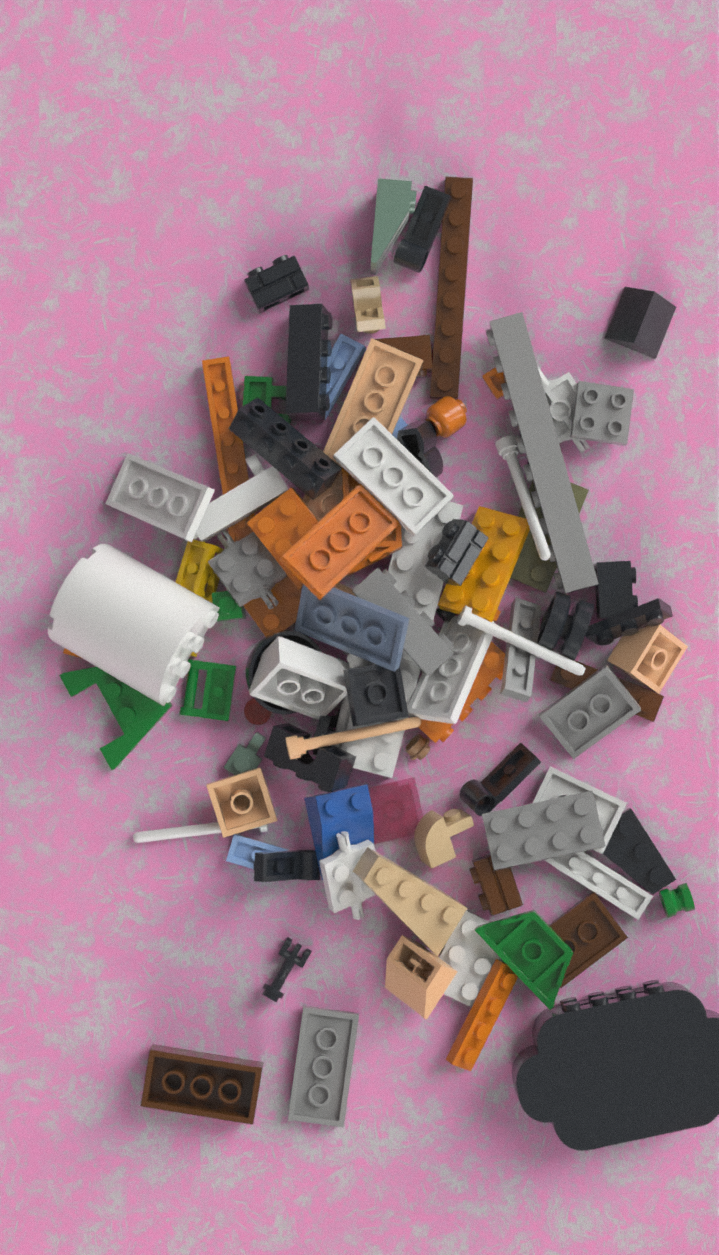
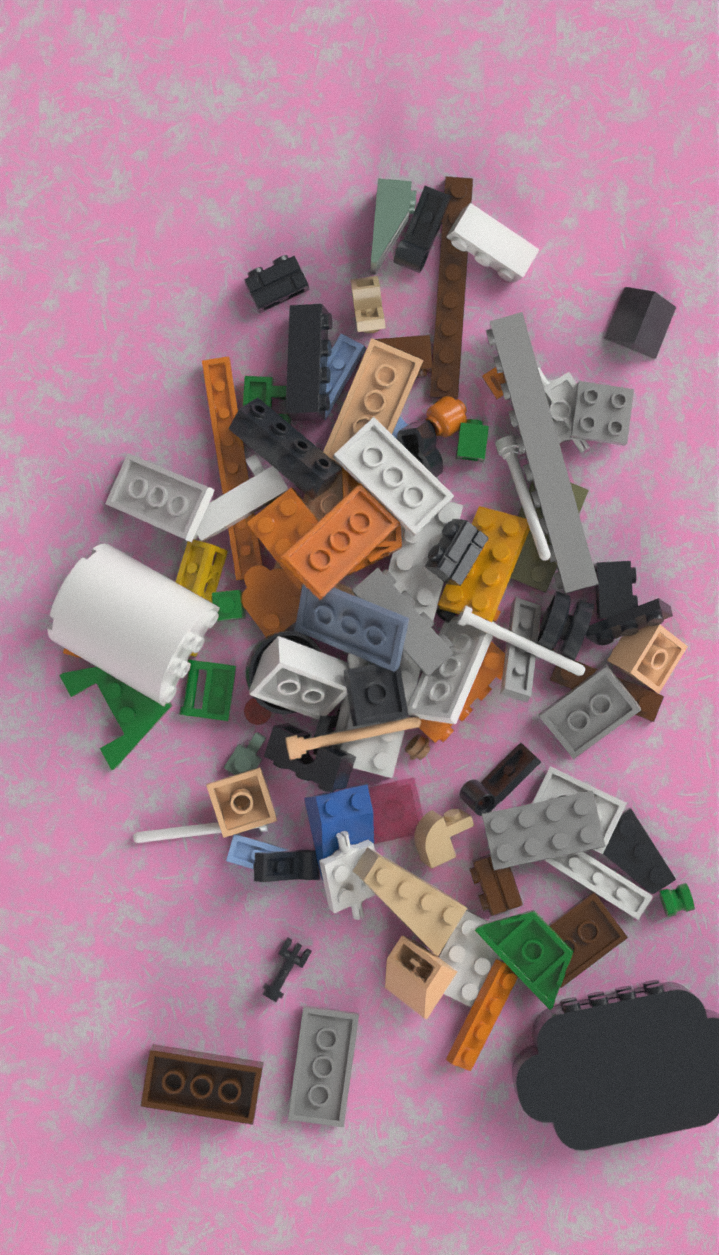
light grey plate [208,530,287,609] -> none
none -> white brick [446,203,539,283]
none -> green brick [456,419,489,462]

